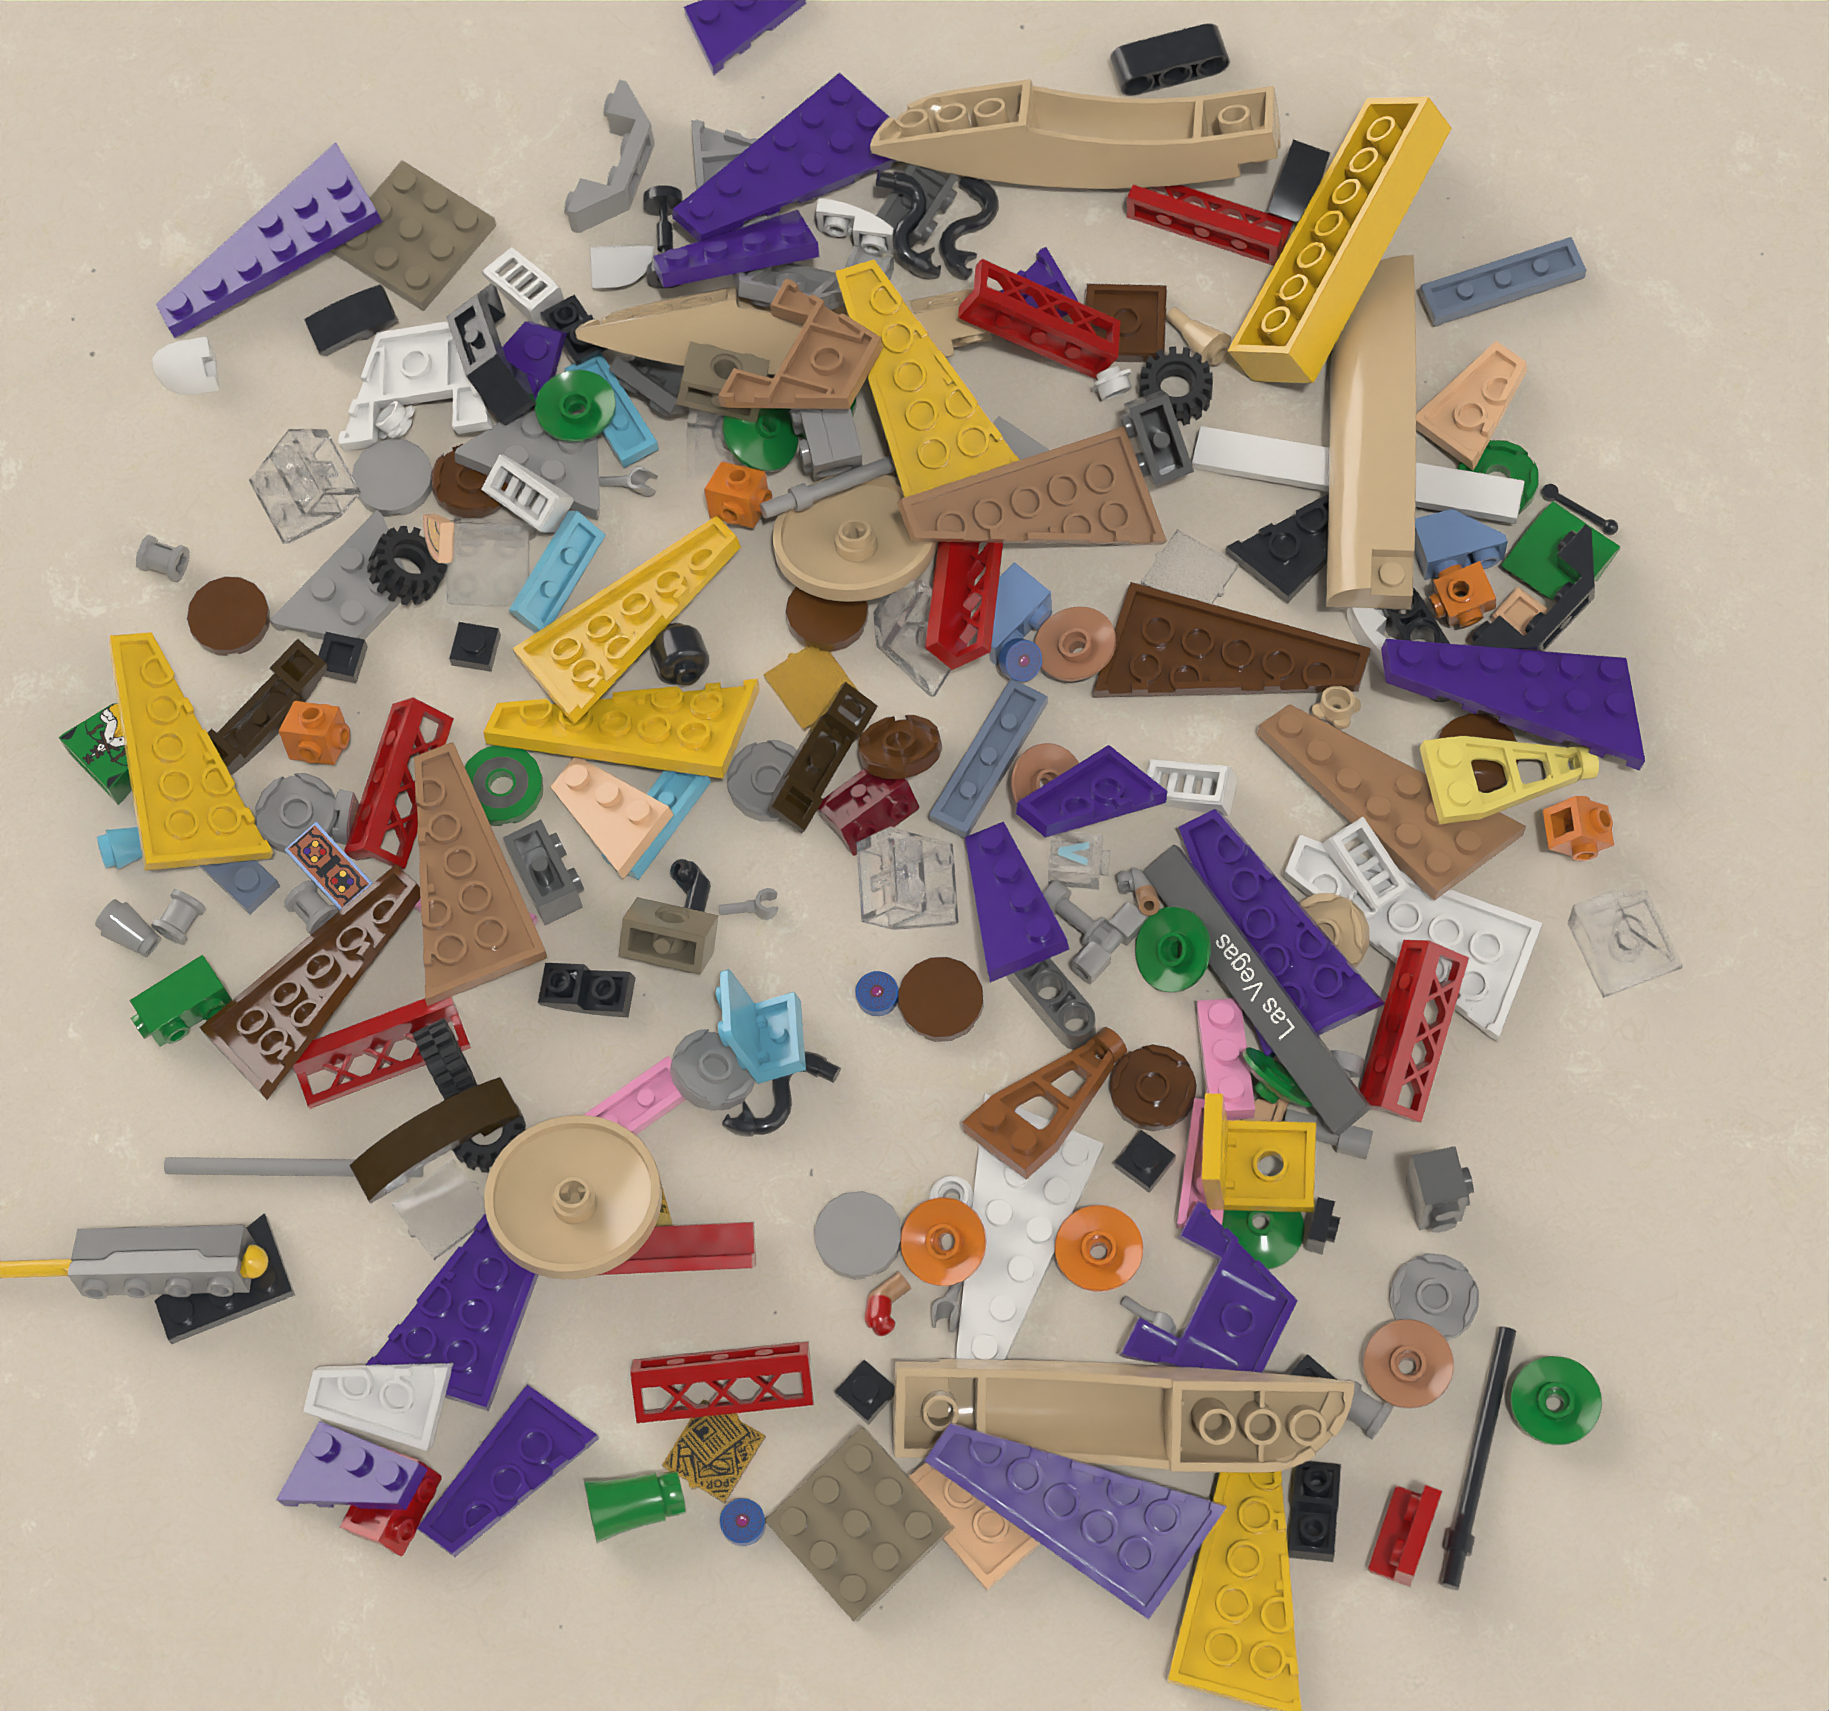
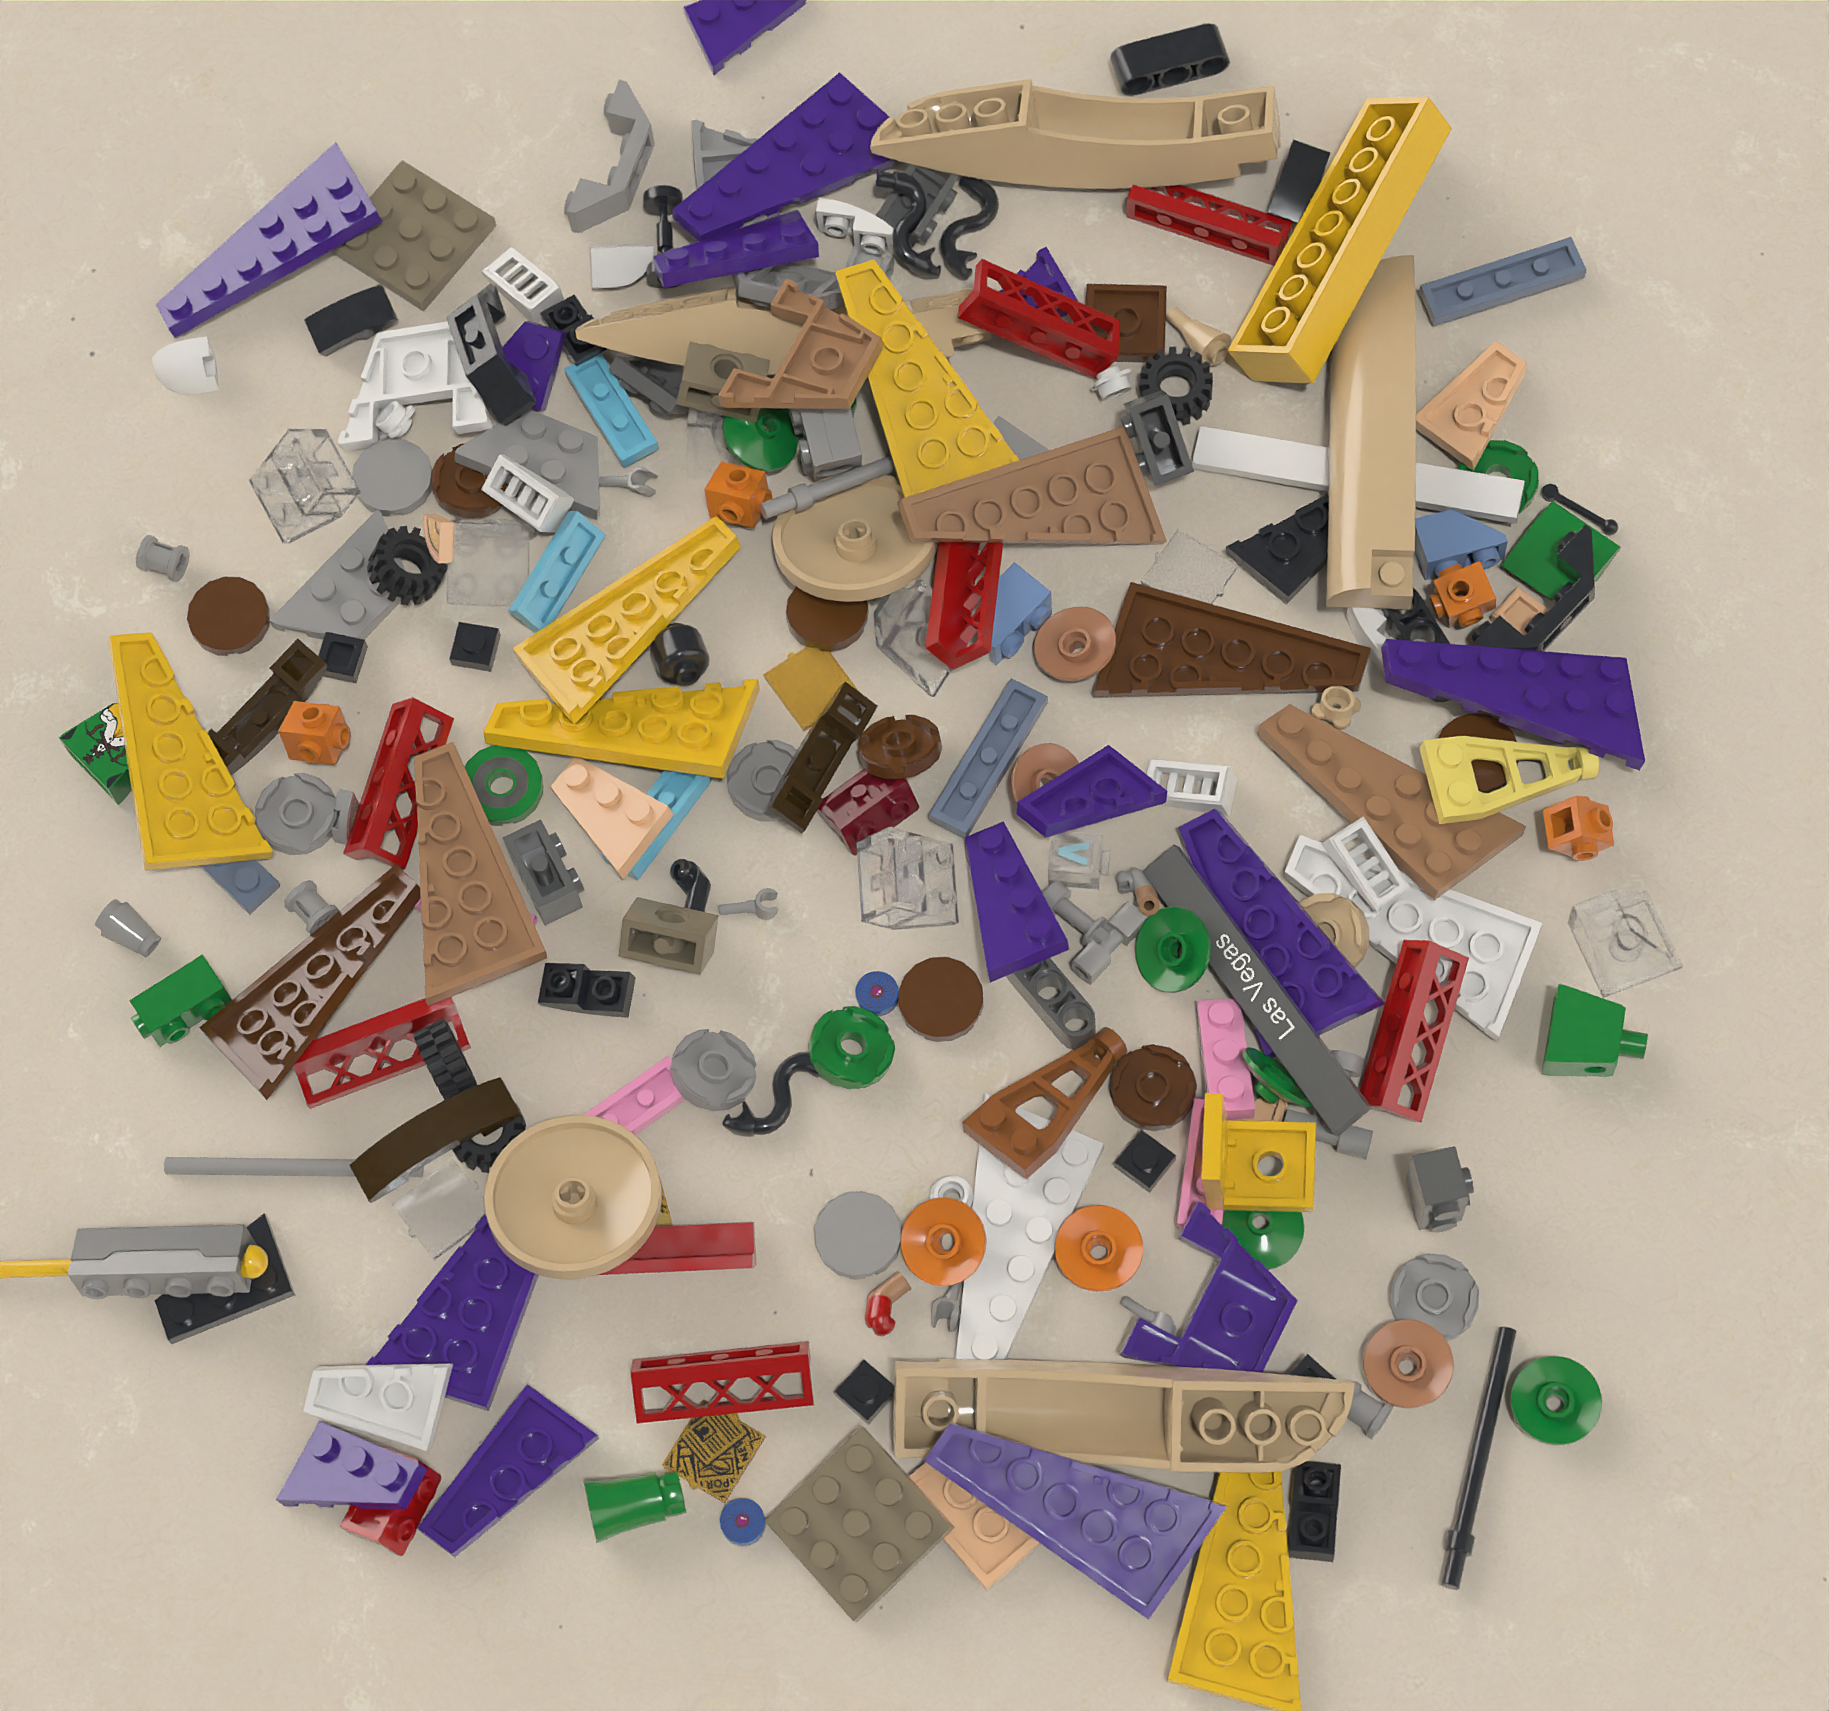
medium azure cone [96,827,142,870] -> none
light grey bush [151,889,206,945] -> none
tile [284,822,372,911] -> none
green dish [535,370,616,442] -> none
medium azure bracket [716,969,806,1084] -> none
blue tile [999,638,1042,682] -> none
black plate [1305,1197,1341,1255] -> none
red bracket [1368,1485,1442,1587] -> none
none -> green tile [808,1006,895,1089]
none -> green torso [1541,984,1648,1077]

